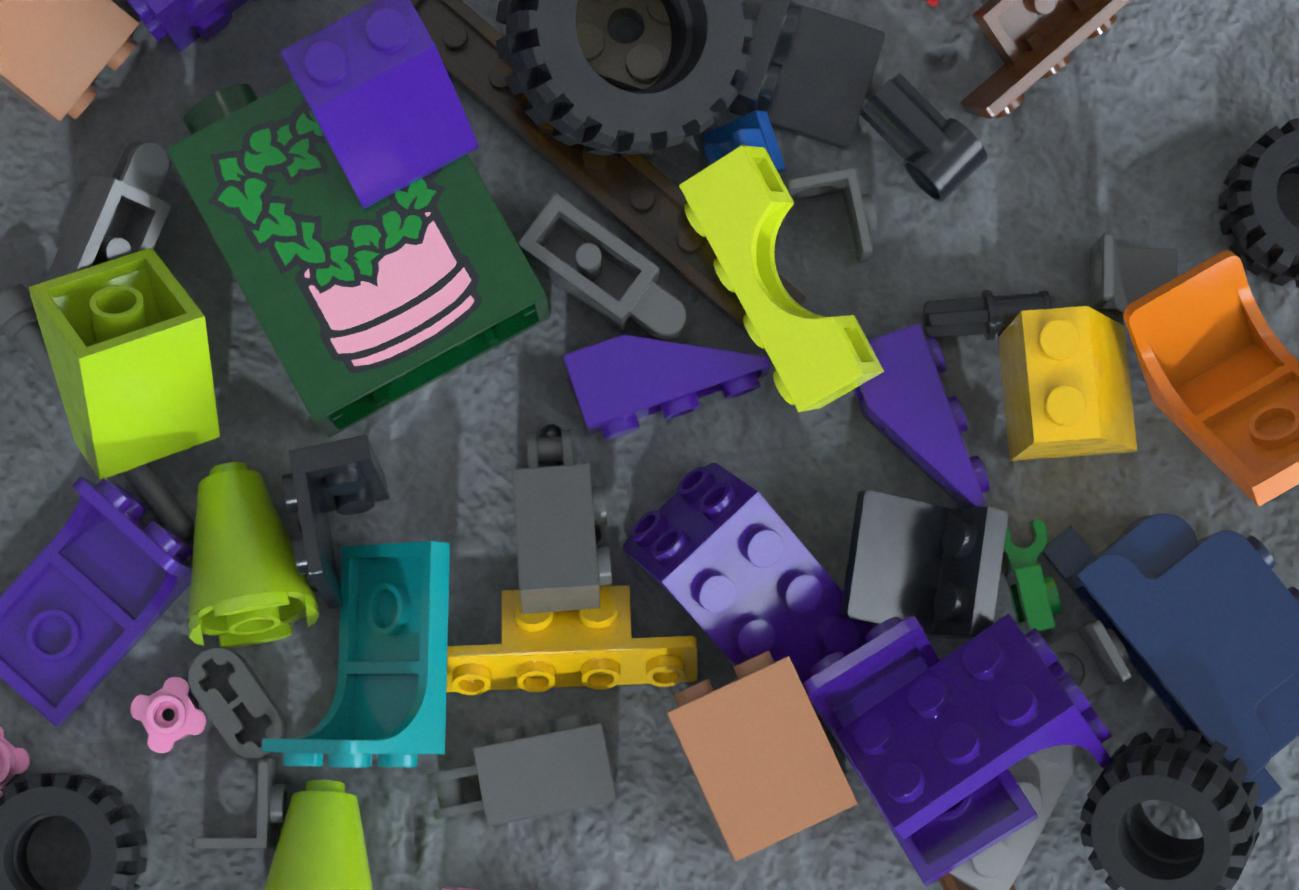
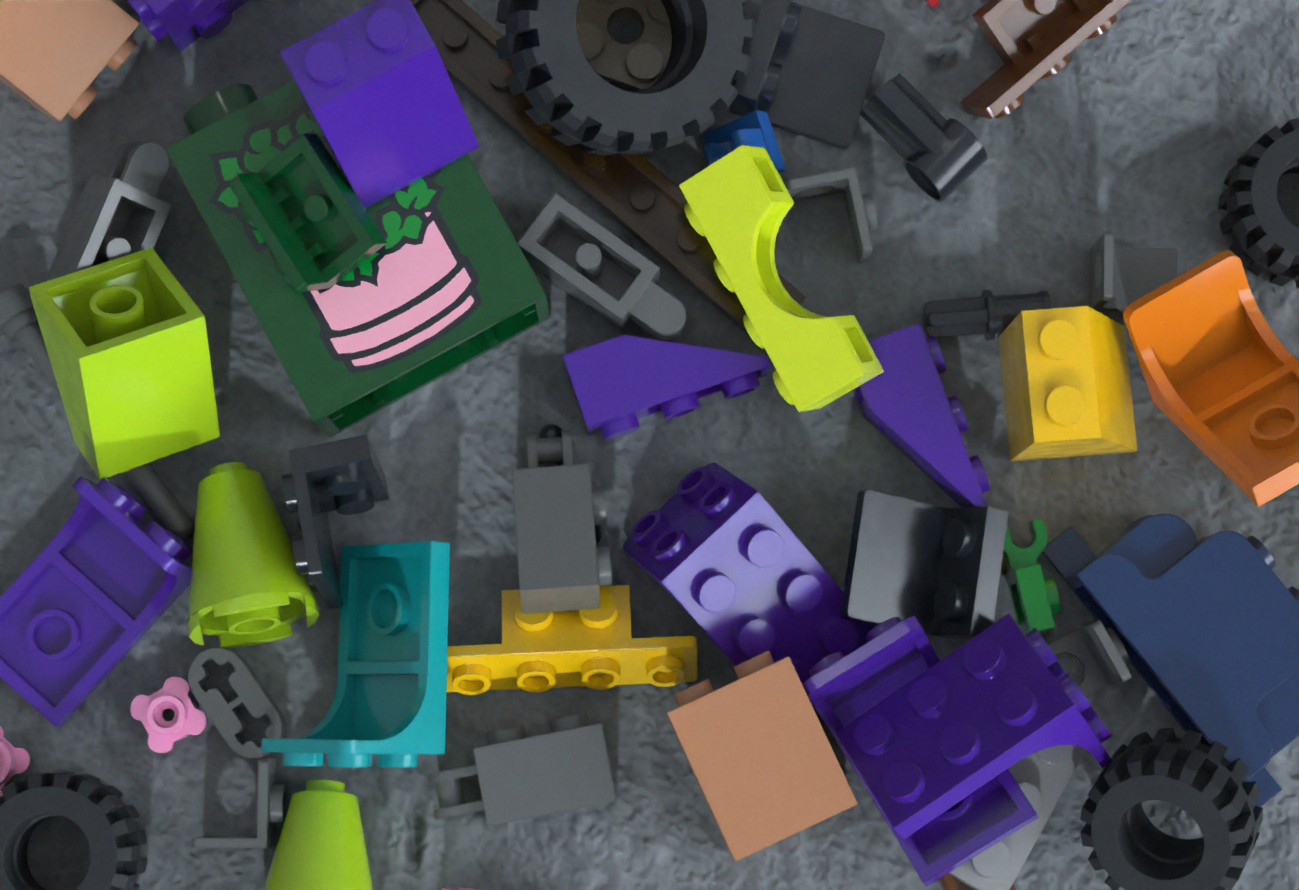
none -> dark green bracket [229,133,387,292]

